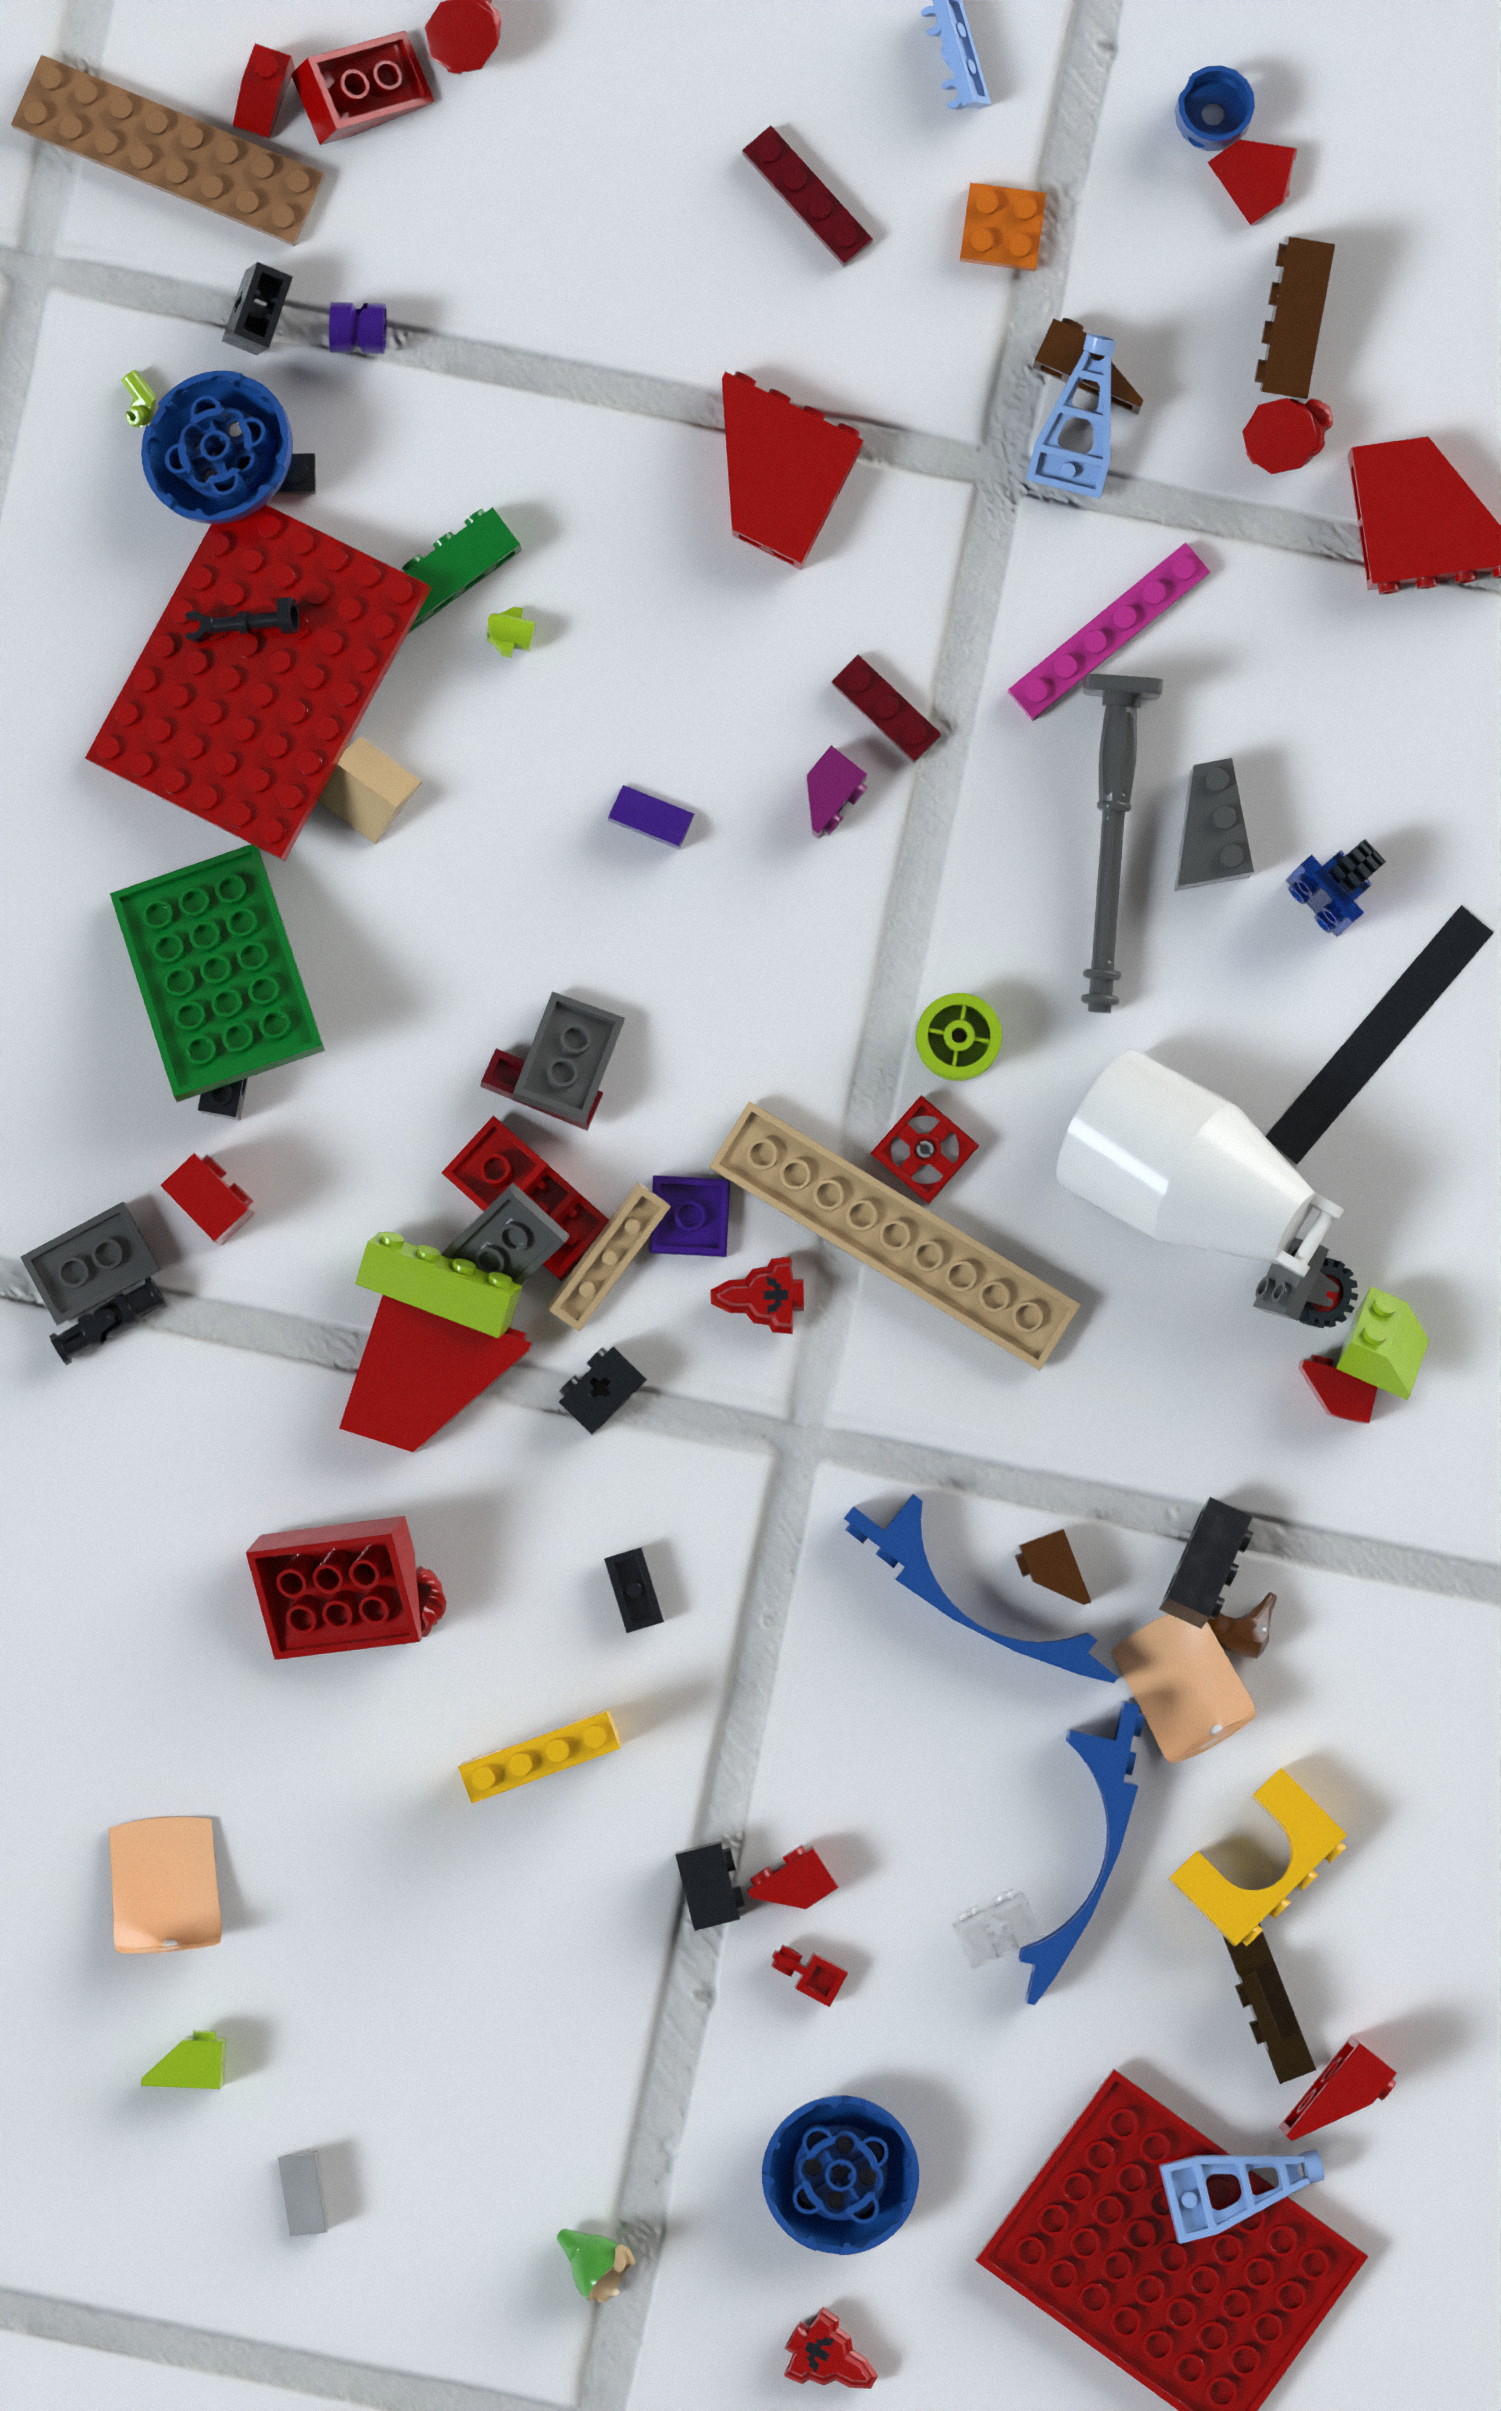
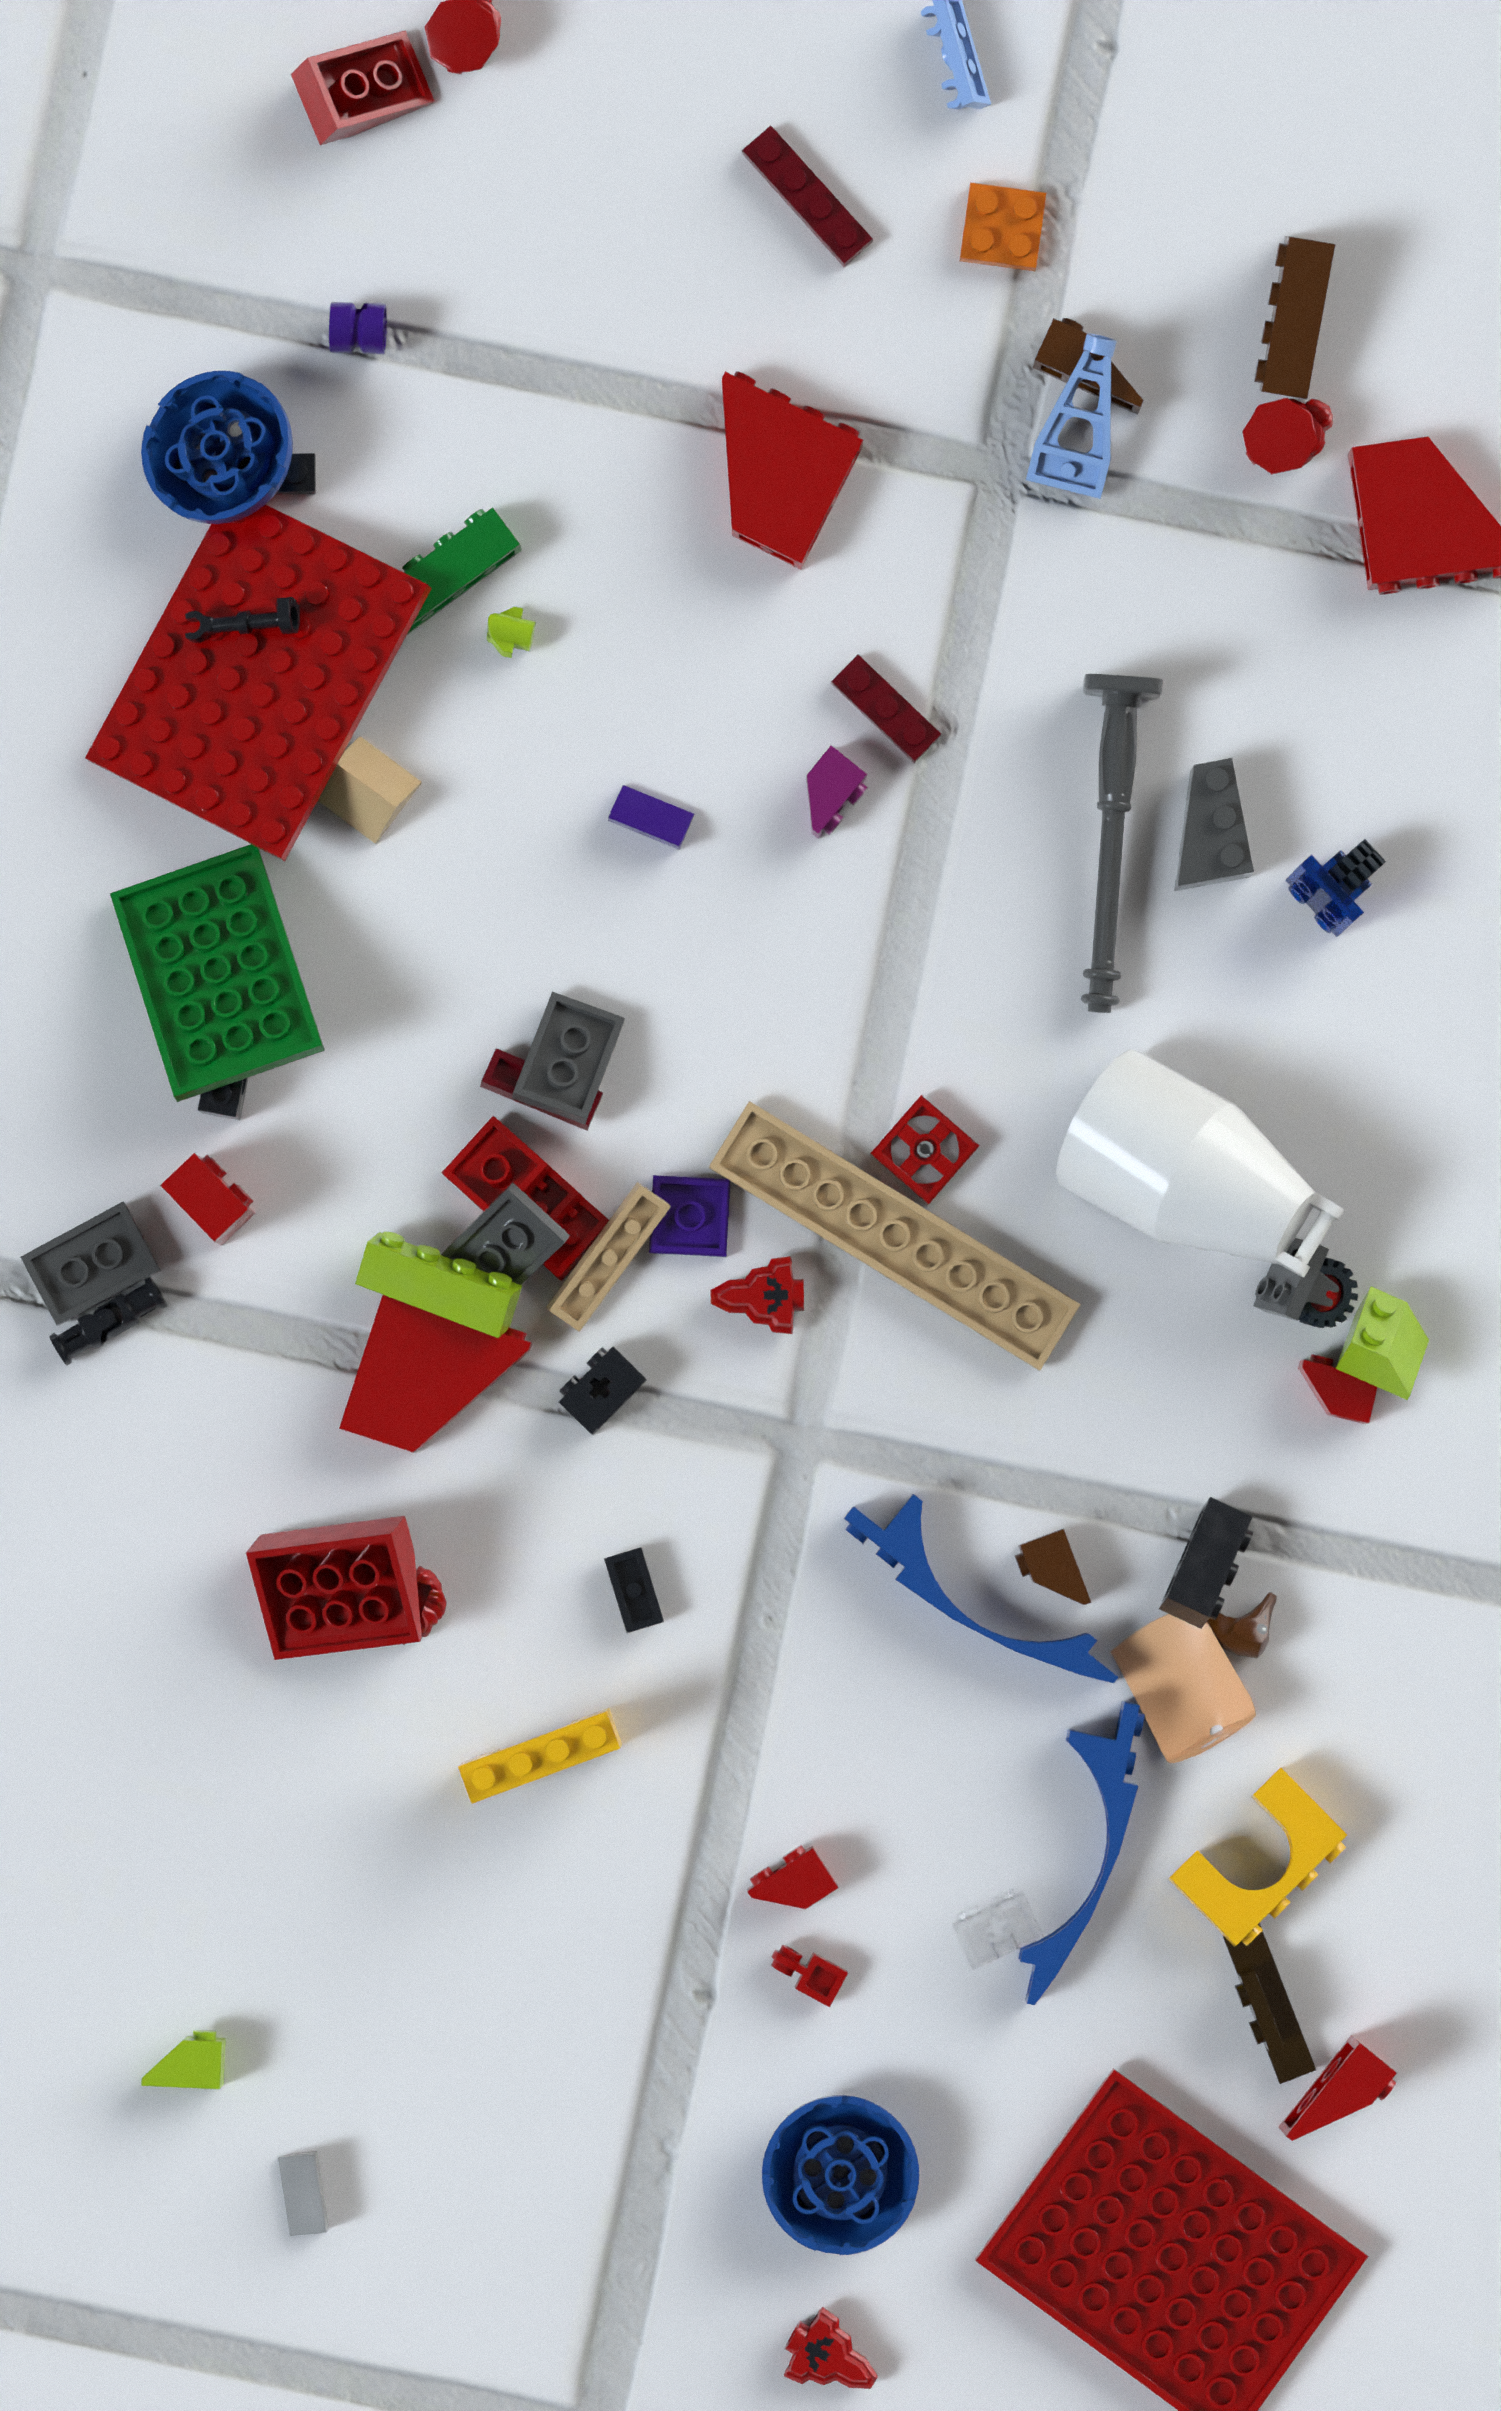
medium nougat plate [11,55,325,246] -> none
light nougat piece [109,1816,222,1954] -> none
lime arm [121,370,157,428] -> none
black brick [222,262,293,356] -> none
red slope [233,43,295,139] -> none
bright green hat [557,2229,636,2303] -> none
black brick [675,1841,746,1931] -> none
lime wheel [915,993,1002,1081] -> none
dark pink plate [1007,542,1210,721] -> none
light blue plate [1159,2149,1324,2244] -> none
blue piece [1175,65,1255,151] -> none
red slope [1207,139,1297,226] -> none
black sticker [1265,905,1494,1164] -> none

